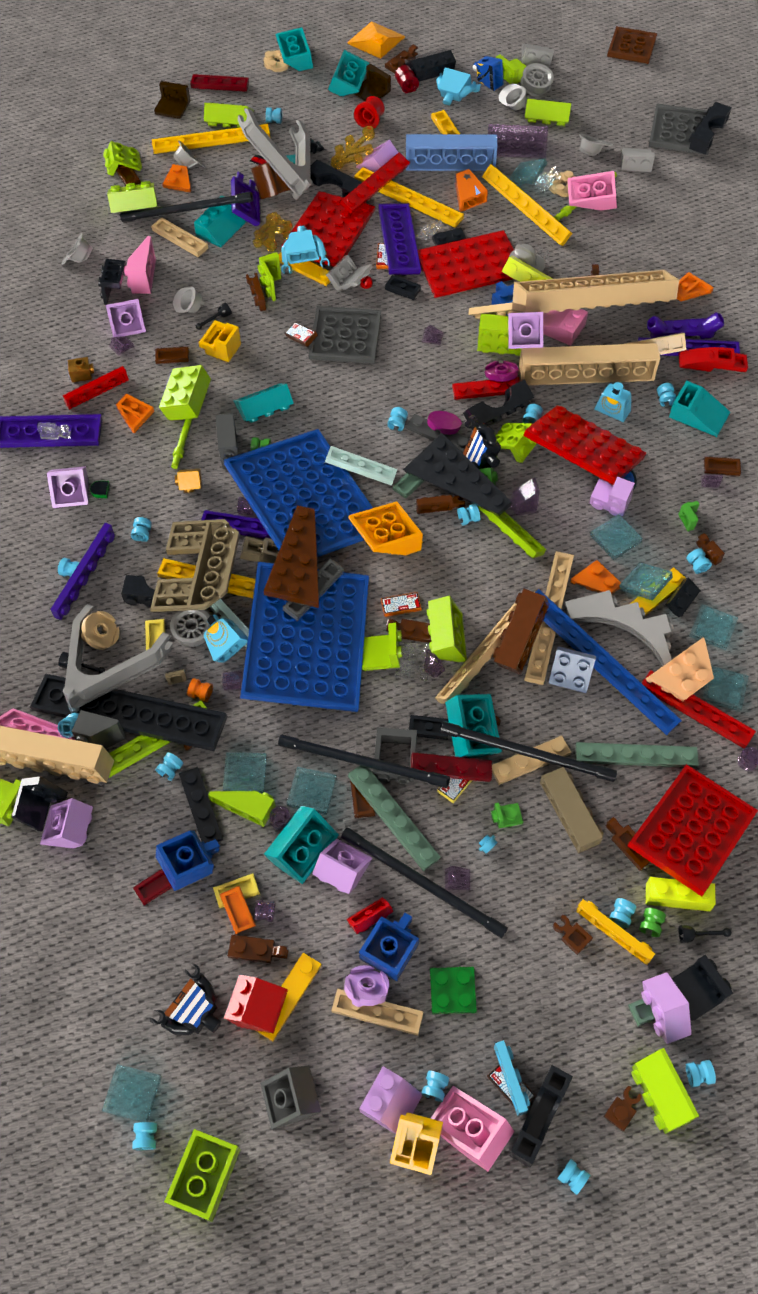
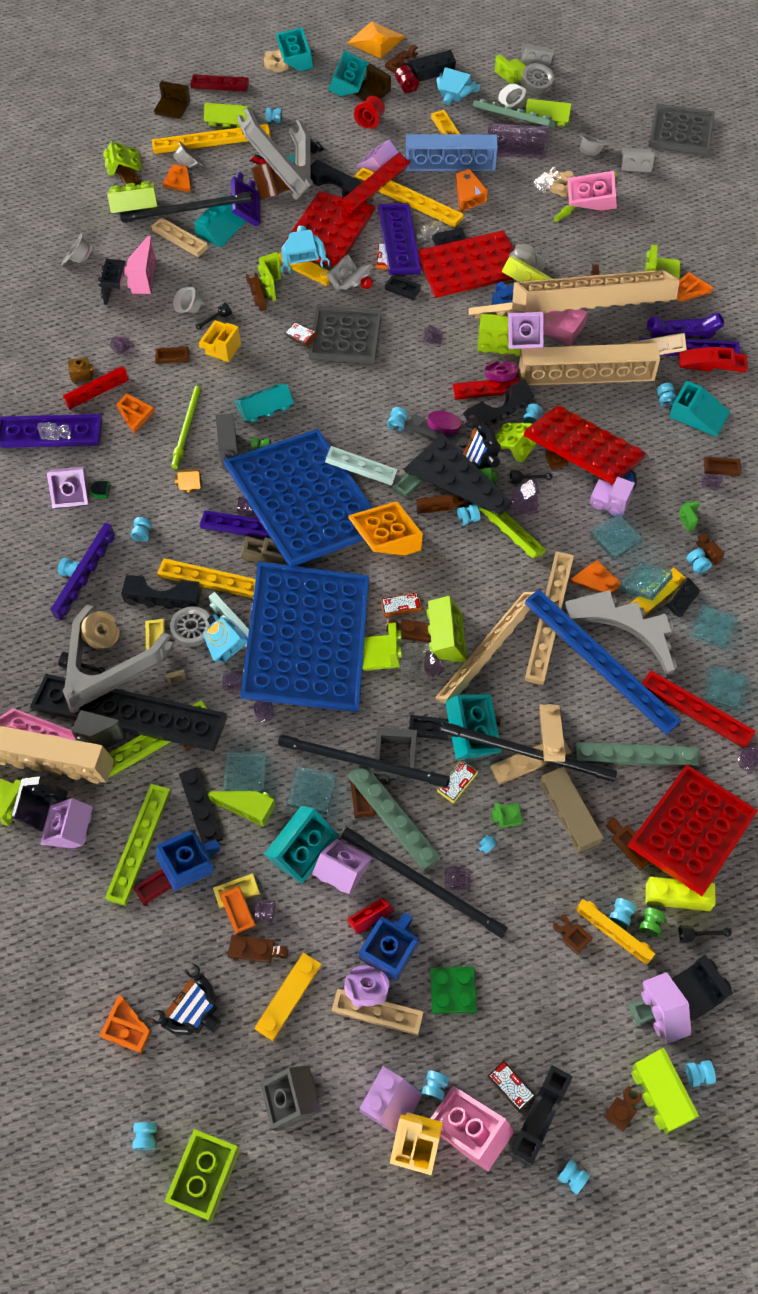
medium azure wheel [57,712,79,738] -> none
clear light blue plate [102,1064,162,1122] -> none
lavender slope [106,299,146,338] -> none
dark tan slope [150,519,240,612] -> none
medium azure wheel [155,752,184,781] -> none
lime brick [159,365,211,420] -> none
orange wheel [187,678,213,702] -> none
red slope [224,975,288,1034] -> none
clear yellow plant [252,212,293,252] -> none
reddish brown wing [264,505,319,608] -> none
clear purple wheel [269,806,291,831] -> none
dark grey plate [283,559,345,621] -> none
clear yellow plant [331,126,375,169] -> none
dark red plate [411,752,492,782] -> none
blue torso [473,56,504,91] -> none
yellow plate [482,164,573,246] -> none
reddish brown brick [493,589,550,675] -> none
medium azure plate [494,1040,530,1116] -> none
clear light blue plate [509,158,548,186] -> none
plate [548,646,596,693] -> none
medium azure torso [594,382,631,422] -> none
reddish brown plate [607,26,657,64] -> none
light nougat wing [646,638,714,701] -> none
black arch [689,102,732,155] -> none
none -> orange wing [100,995,151,1054]
none -> lime plate [105,784,171,906]
none -> clear purple wheel [254,701,274,723]
none -> sand green plate [473,99,556,129]
none -> black hinge [510,470,553,484]
none -> tan plate [539,704,565,762]
none -> reddish brown plate [545,452,568,470]
none -> lime bracket [645,245,680,279]

